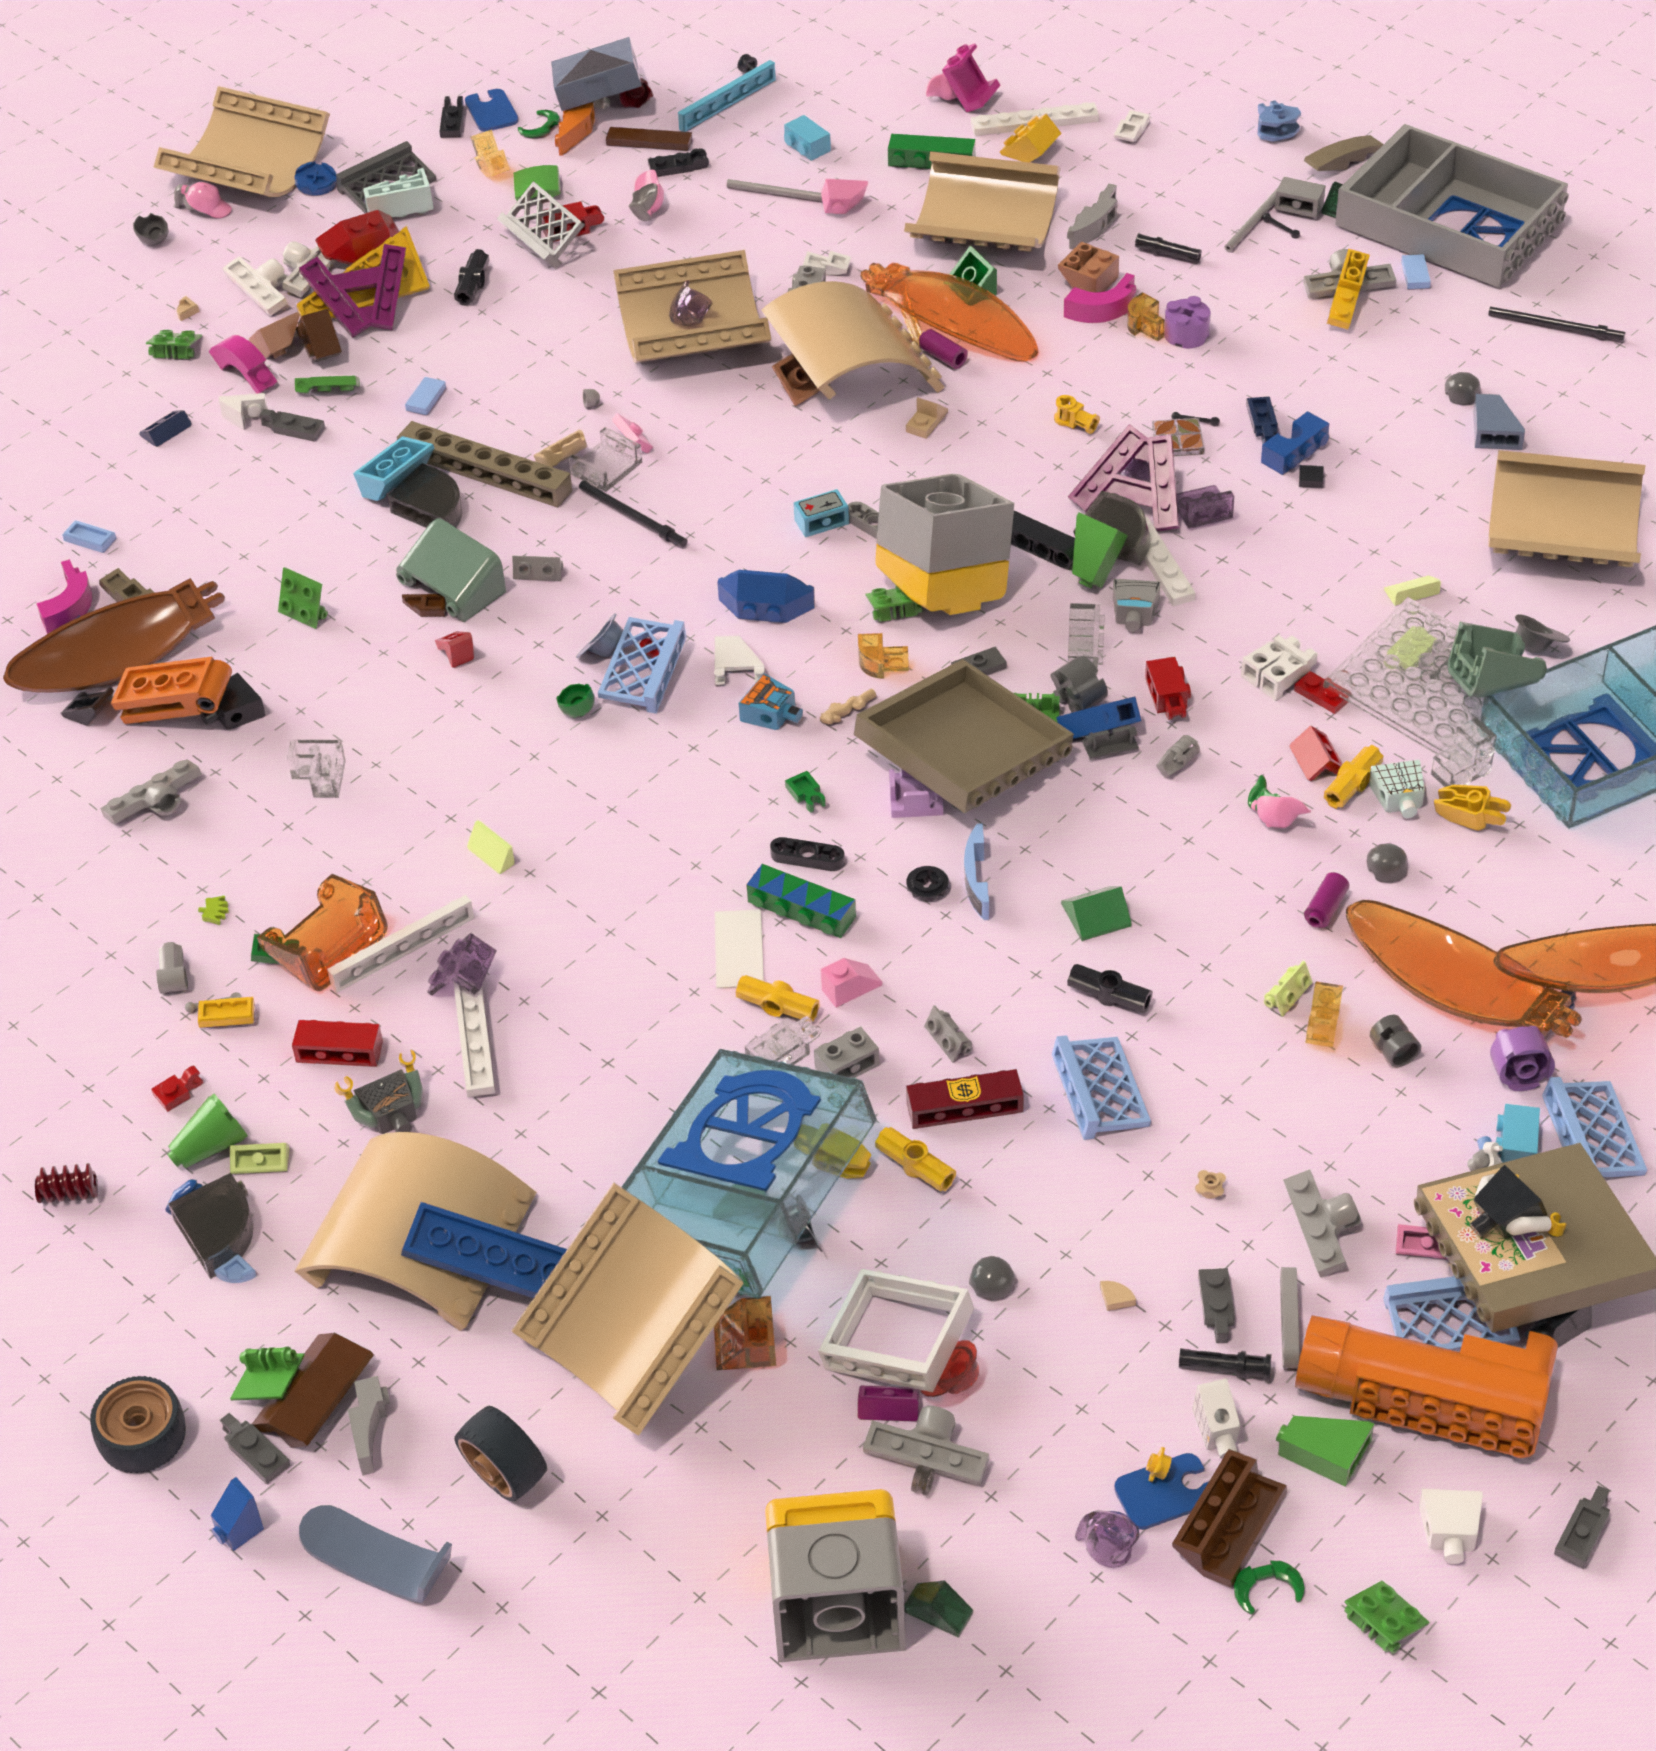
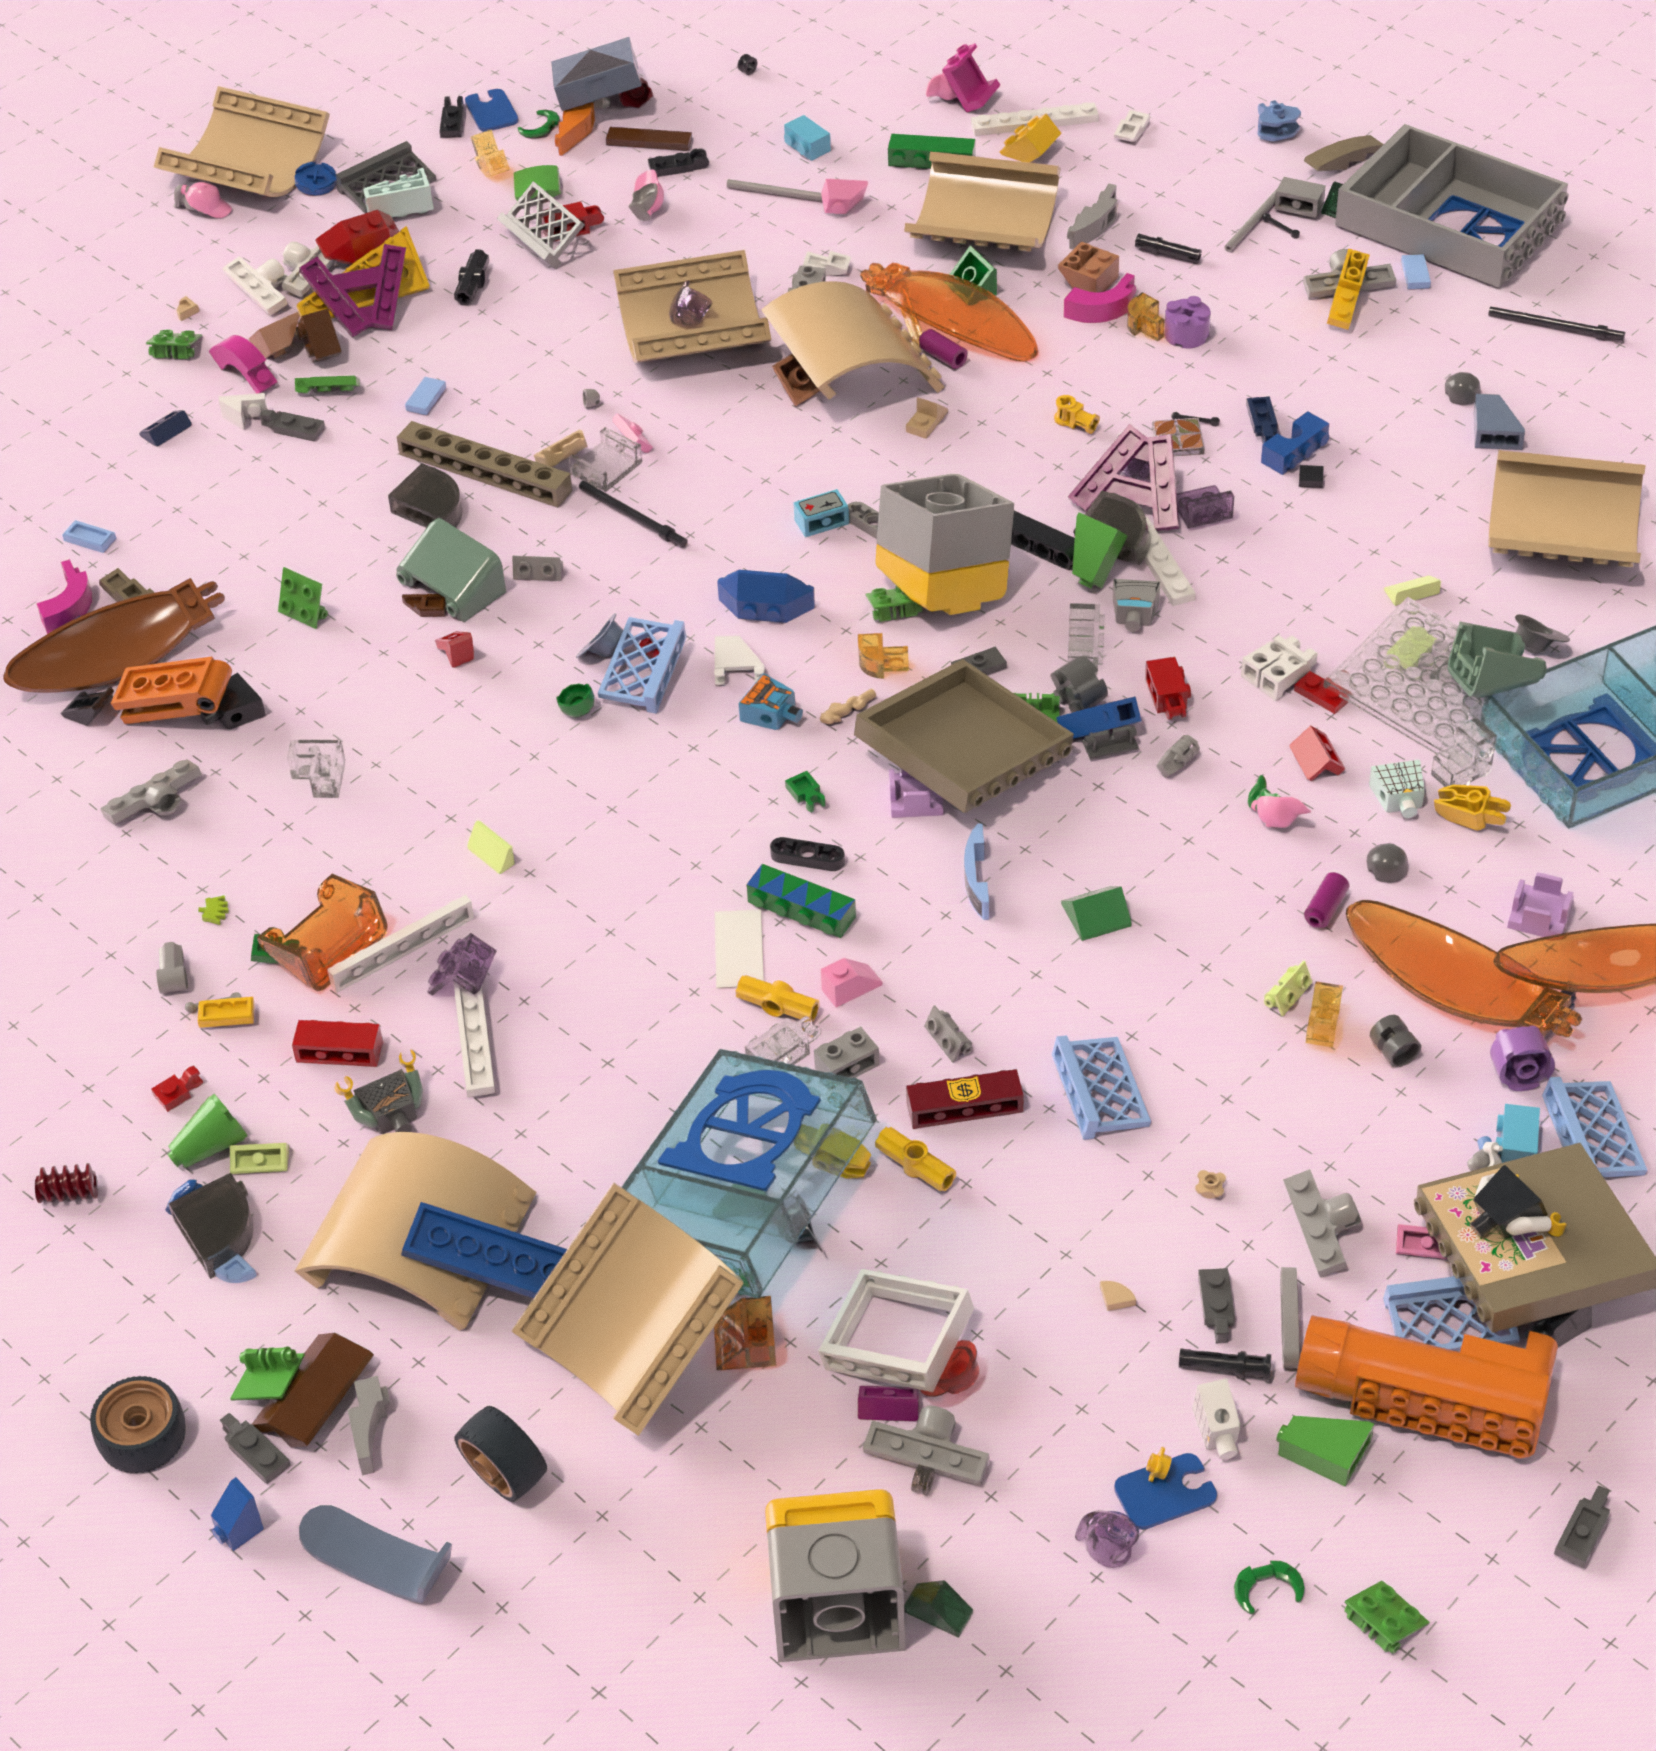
dark grey hair [133,213,169,245] -> none
medium azure slope [353,436,434,501] -> none
medium azure tile [678,60,776,132] -> none
black gear [906,866,949,901] -> none
dark grey hair [969,1256,1015,1300] -> none
black piece [1067,964,1153,1013] -> none
reddish brown slope [1172,1449,1287,1588] -> none
yellow piece [1324,745,1384,809] -> none
white torso [1419,1489,1483,1564] -> none
none -> lavender panel [1507,872,1574,941]

